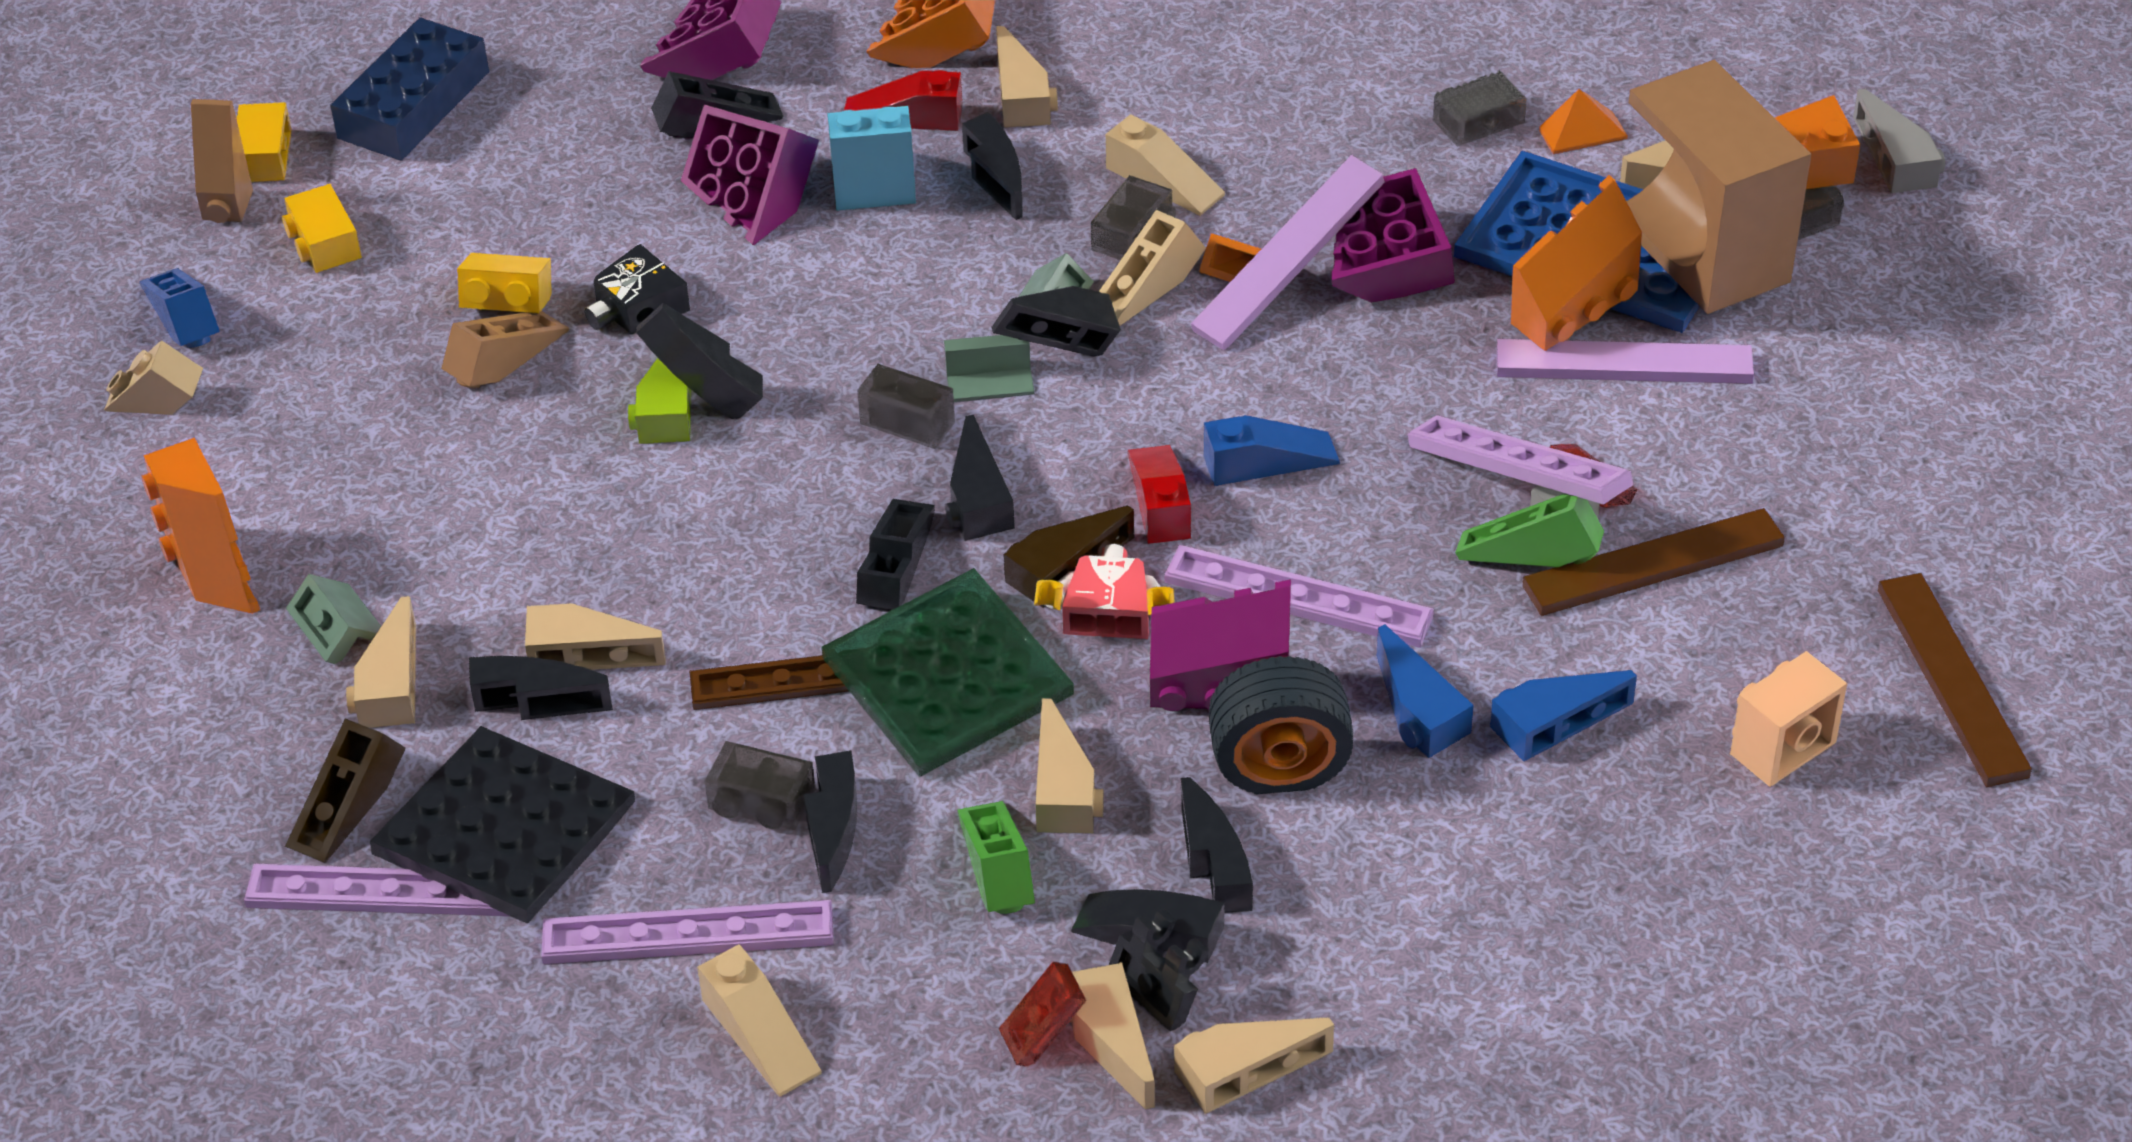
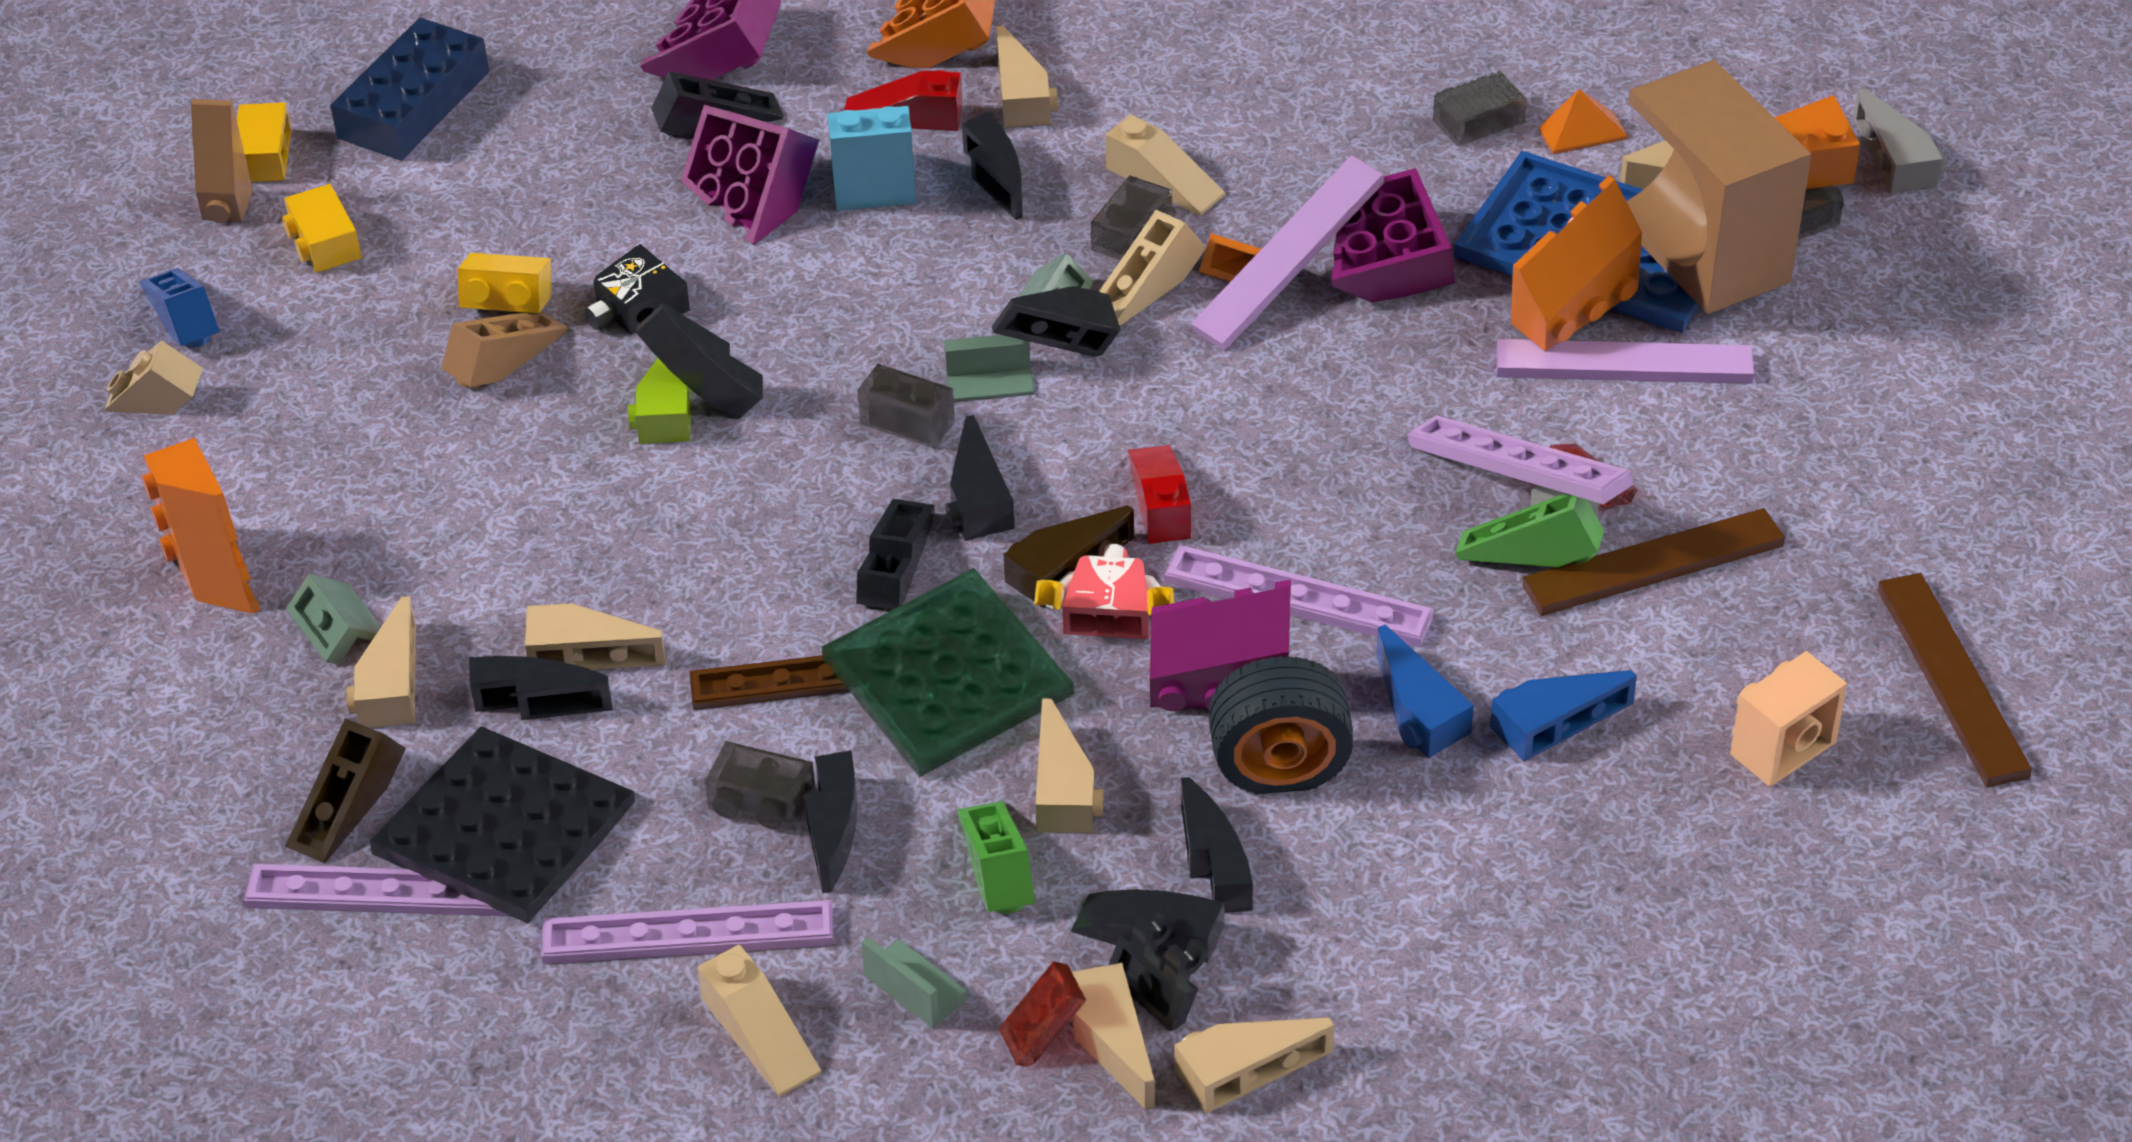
blue slope [1204,415,1340,486] -> none
none -> sand green panel [861,937,968,1028]

